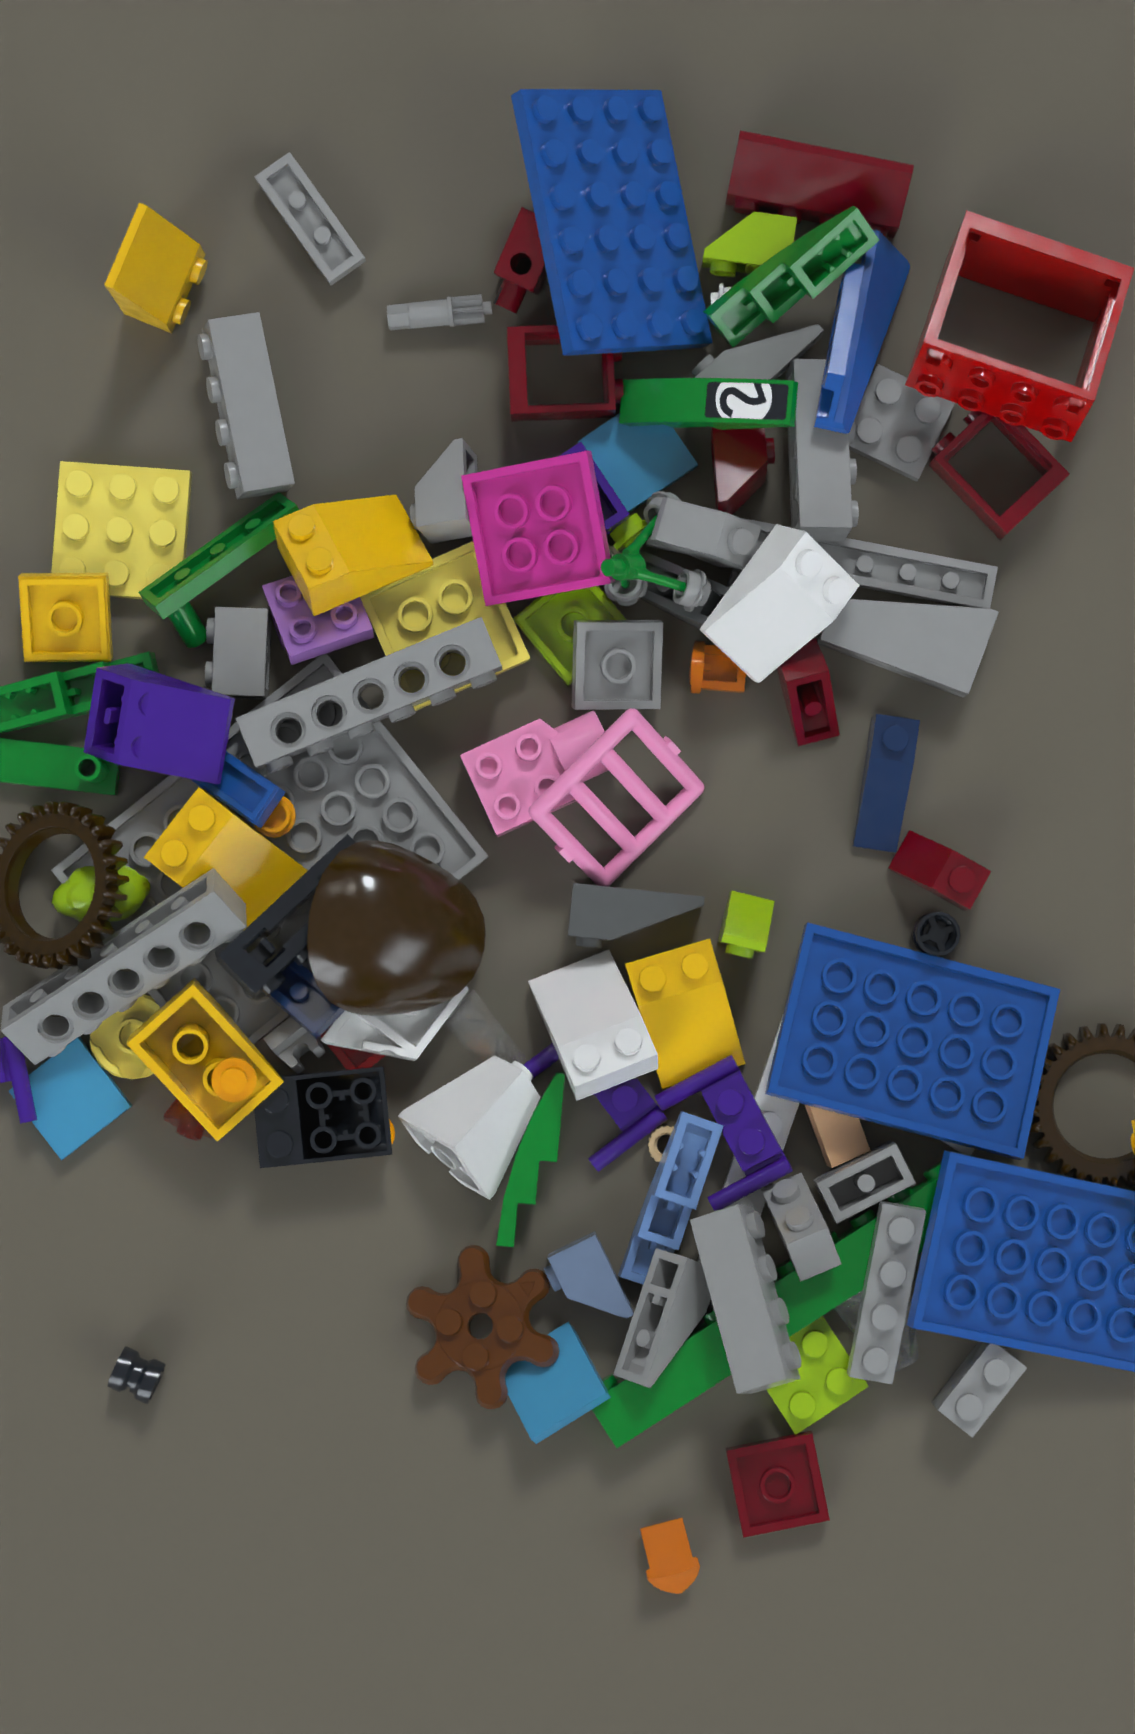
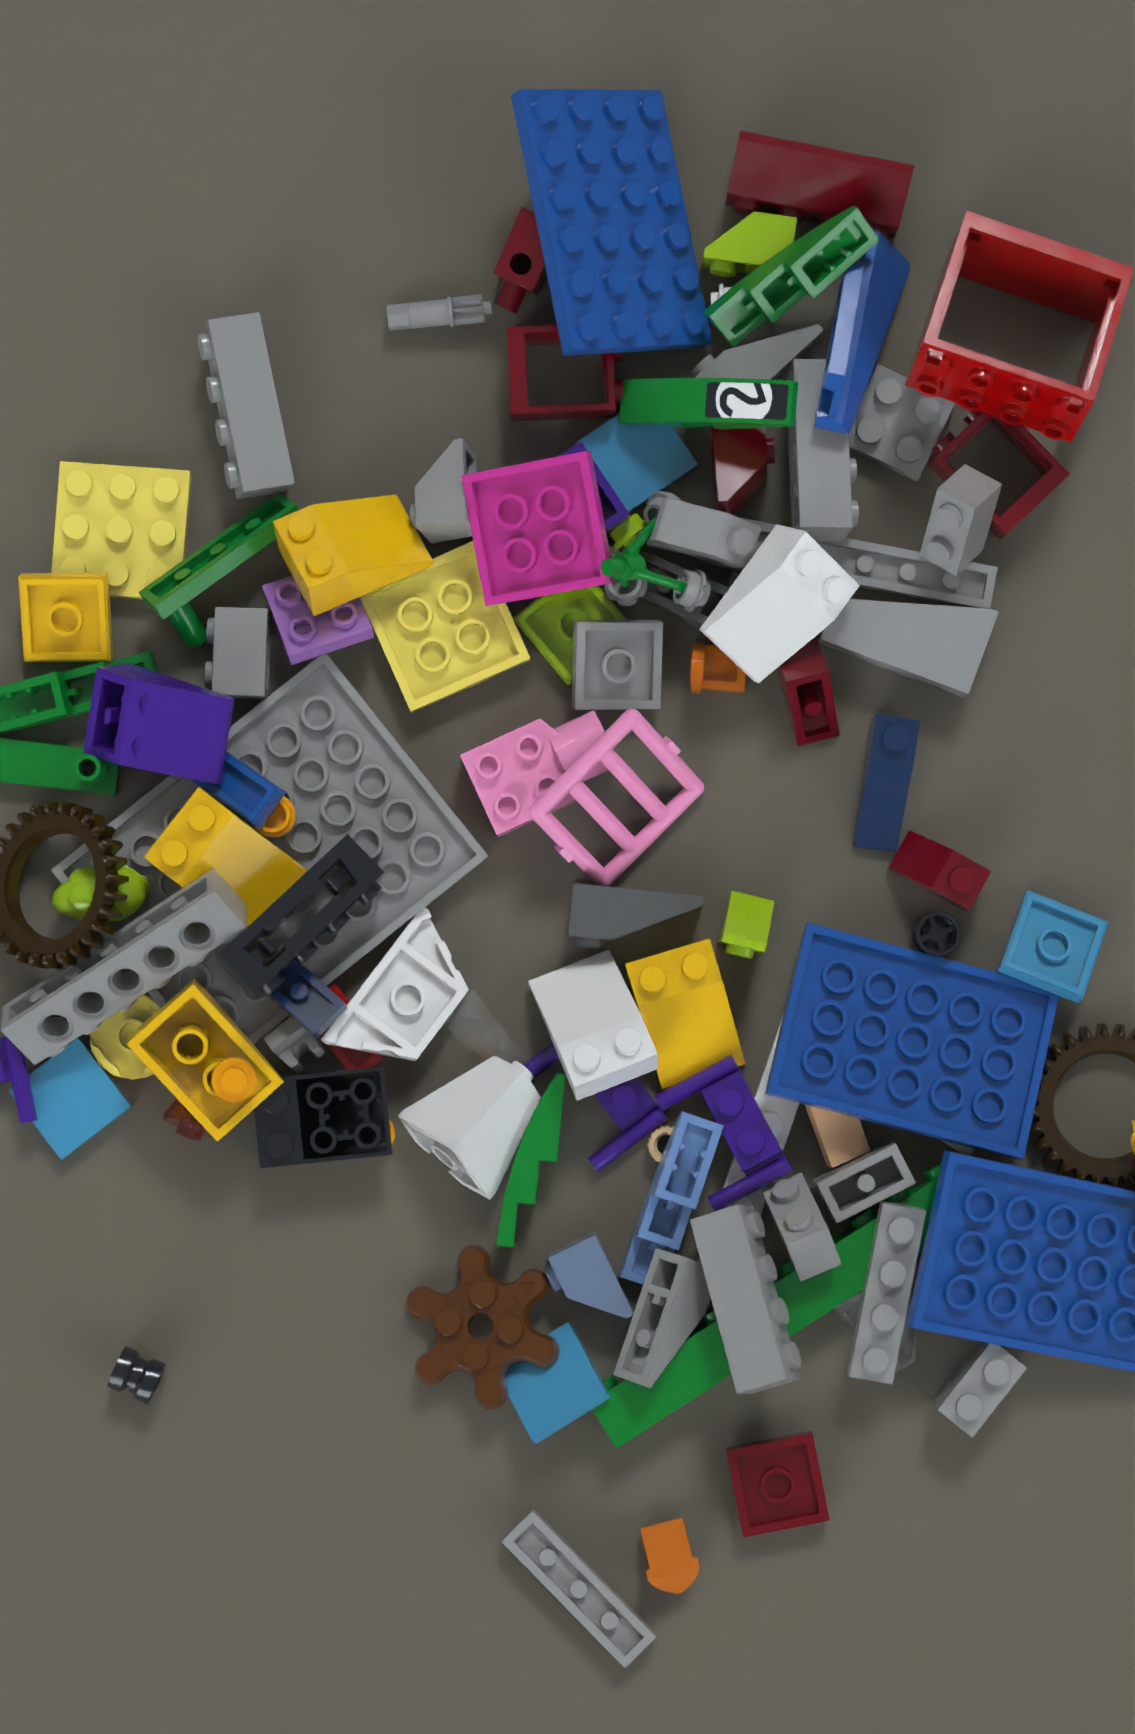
yellow slope [104,202,208,334] -> none
light grey brick [235,617,503,774] -> none
light grey plate [254,152,366,286] -> none
dark brown piece [307,840,486,1016] -> none
lime plate [766,1316,869,1435] -> none
none -> light grey plate [501,1508,656,1668]
none -> light grey brick [919,464,1002,576]
none -> dark azure tile [997,890,1108,1004]

